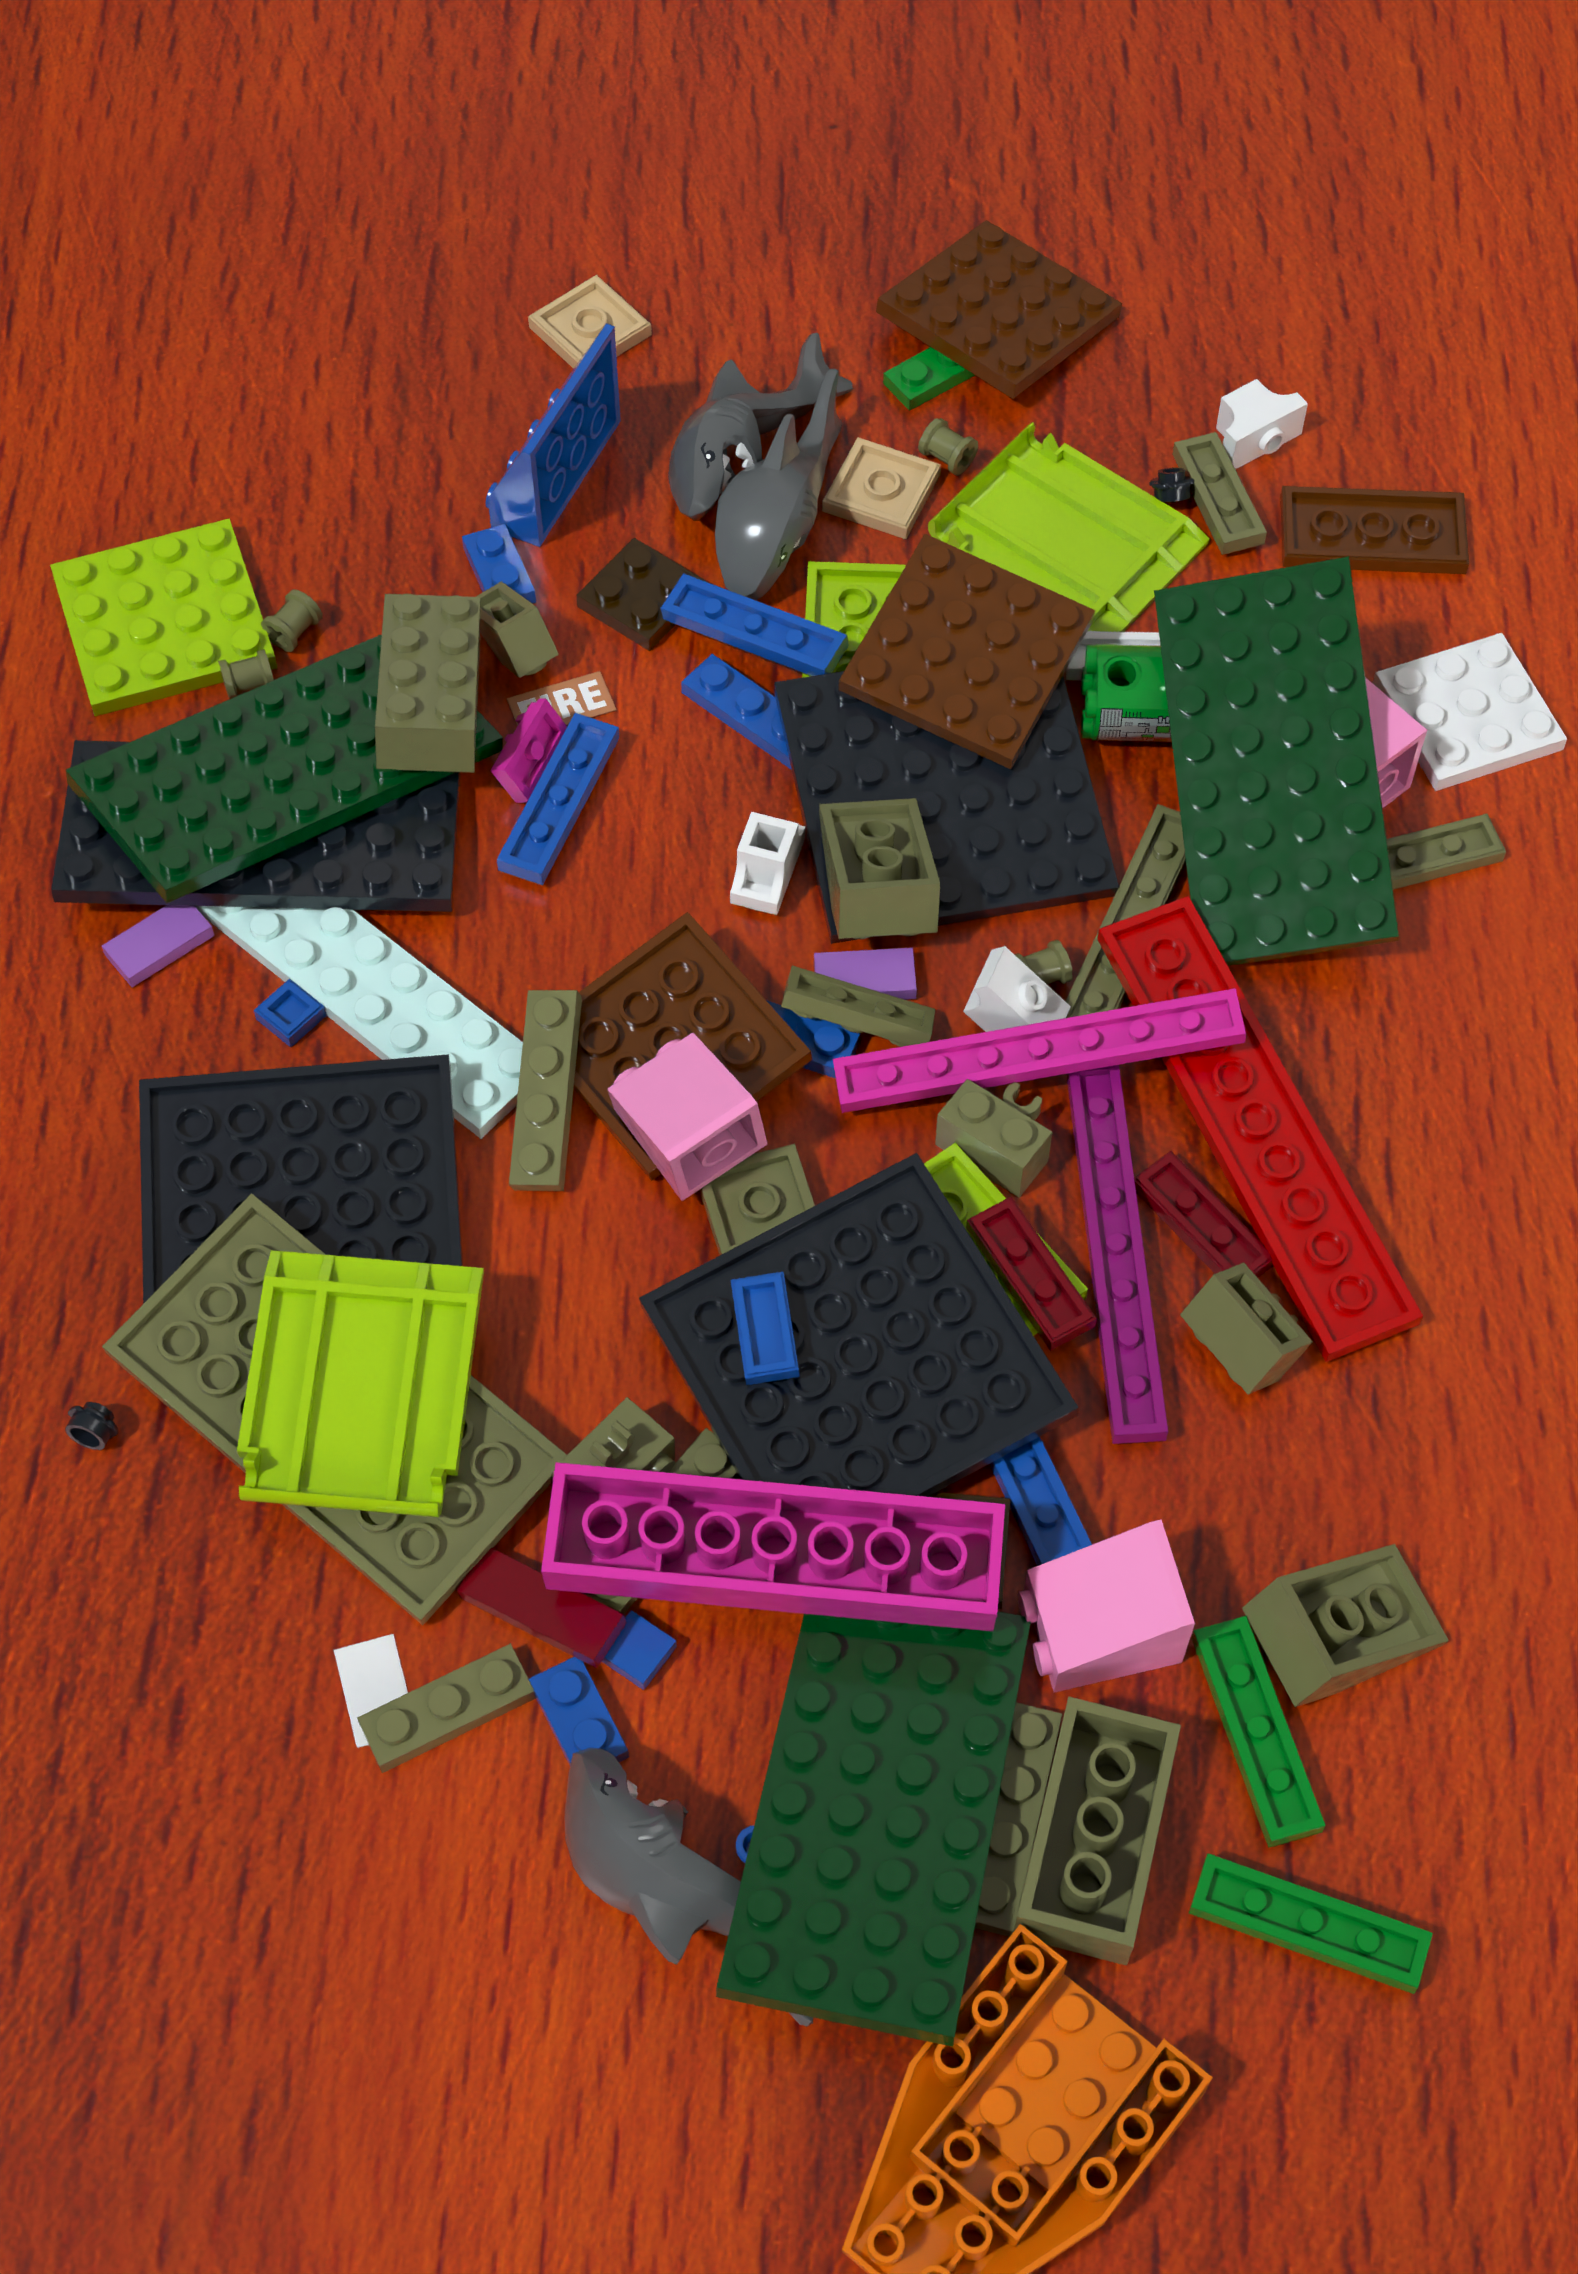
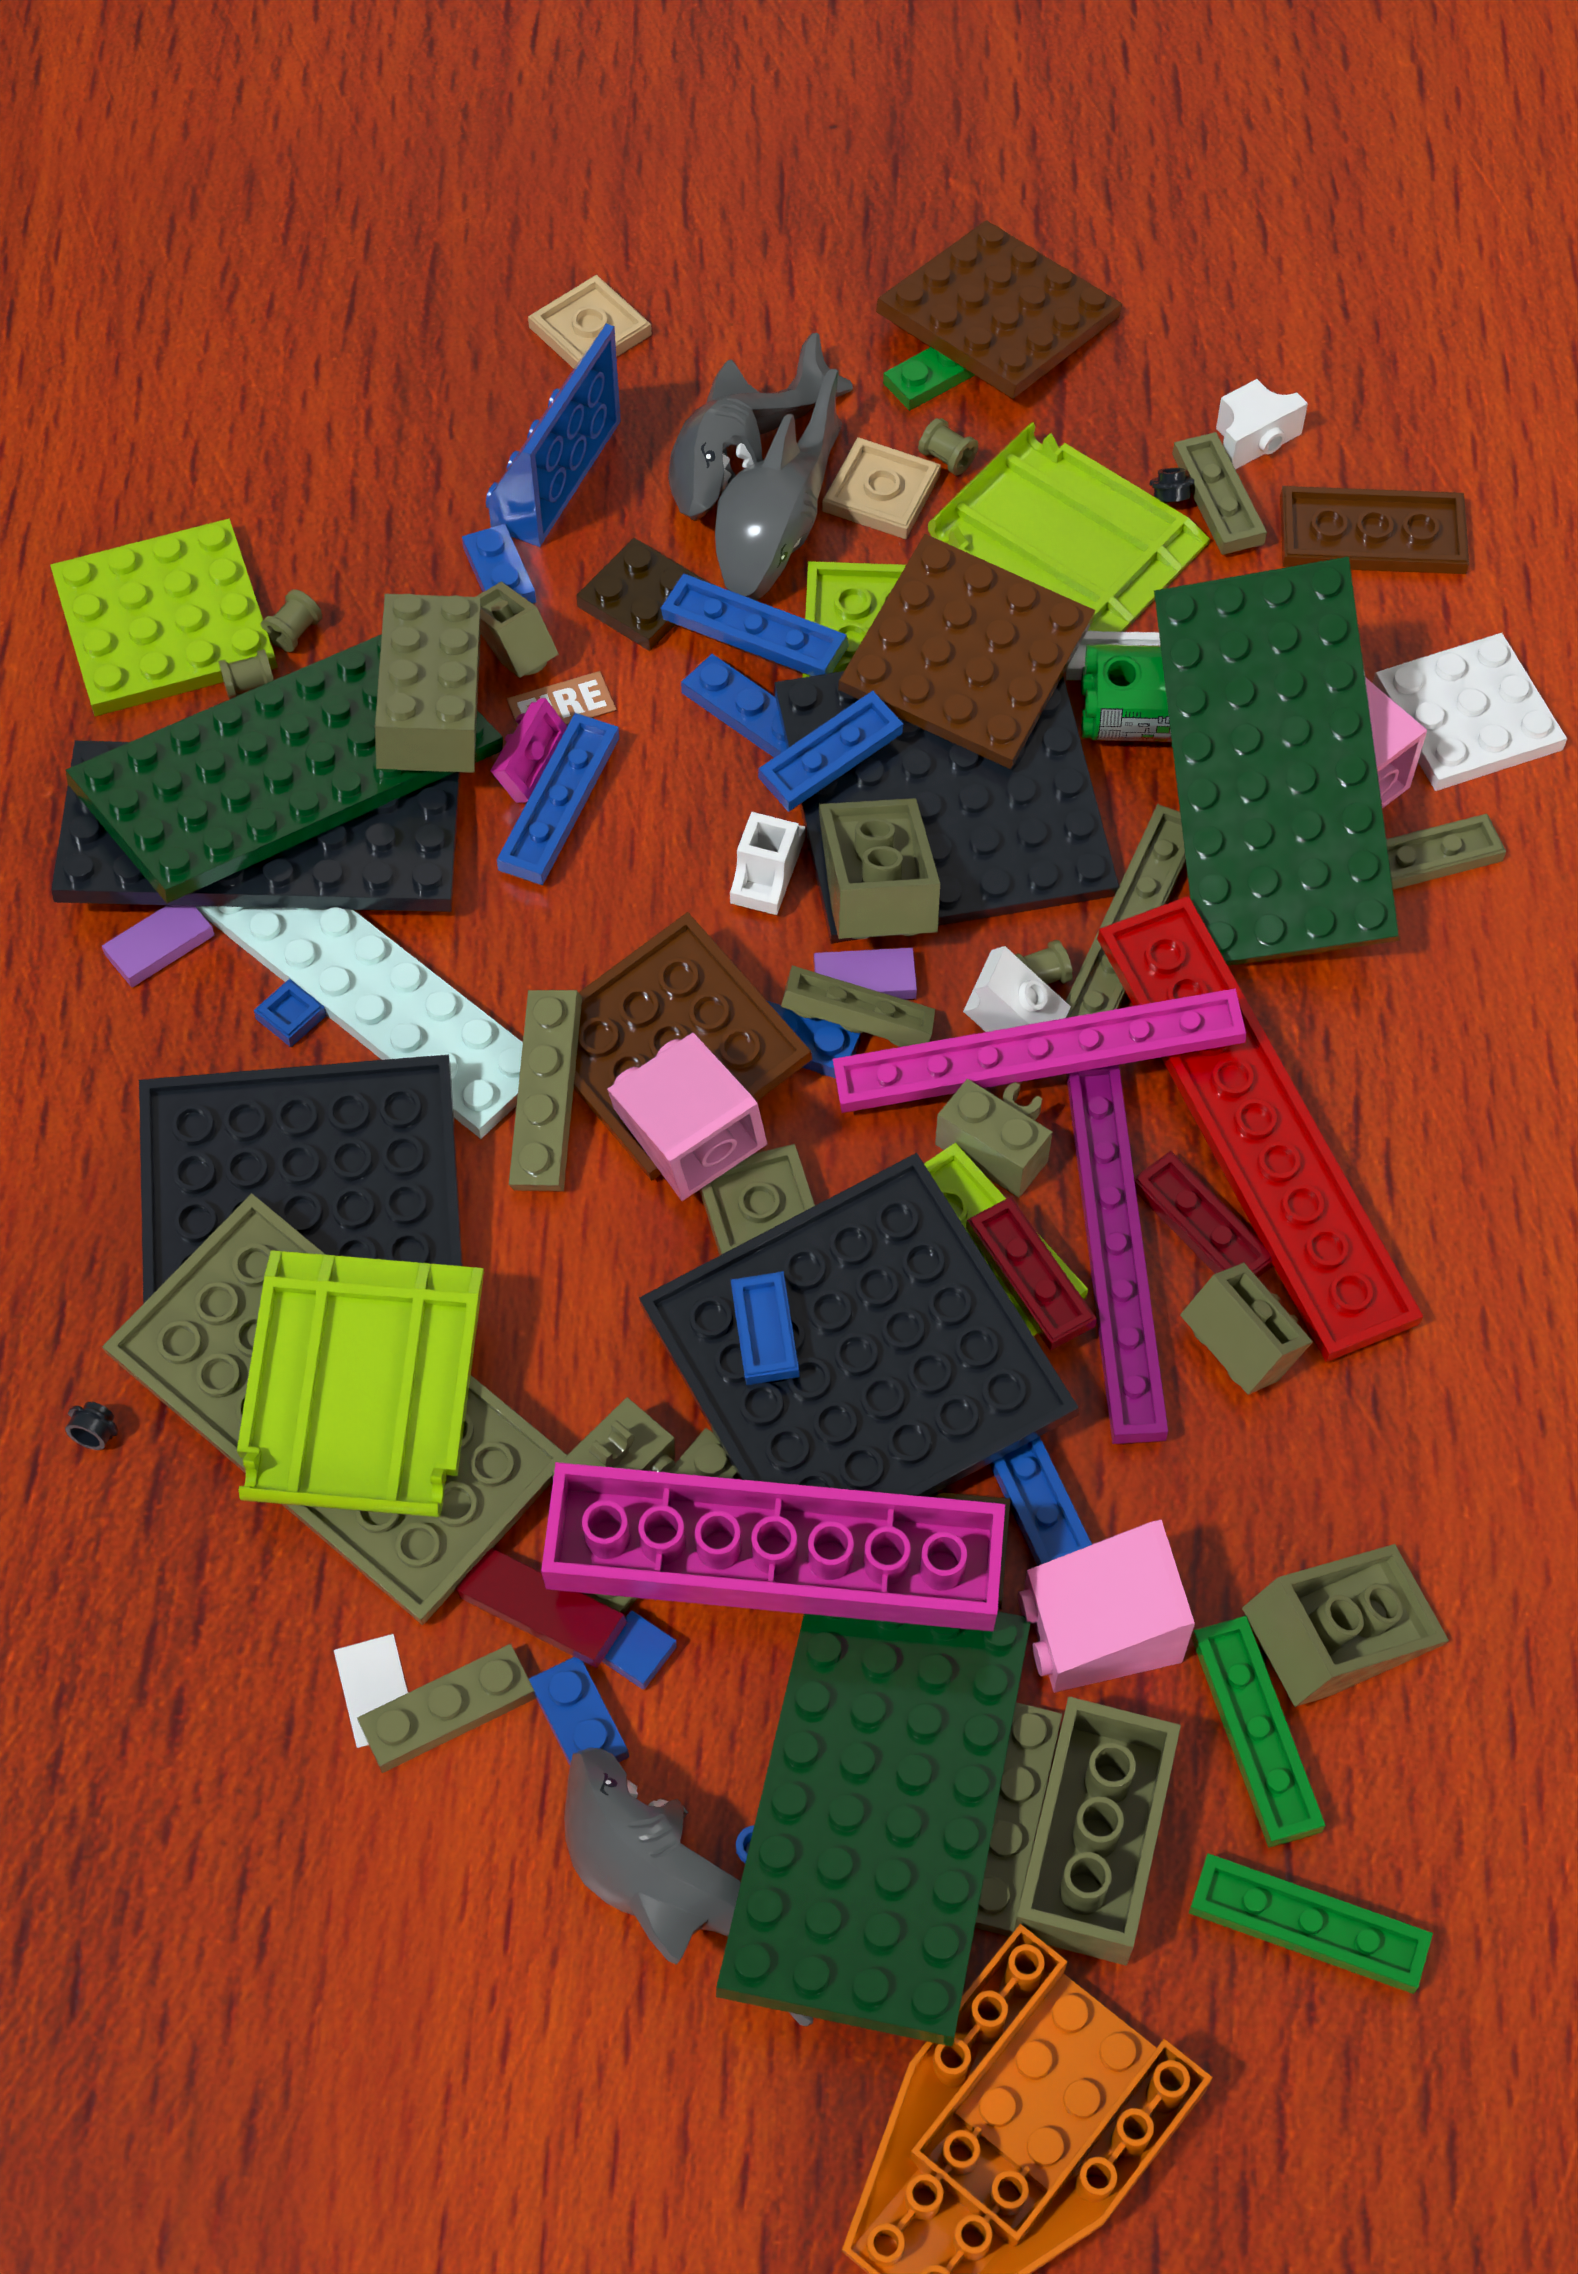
none -> blue plate [758,691,903,812]

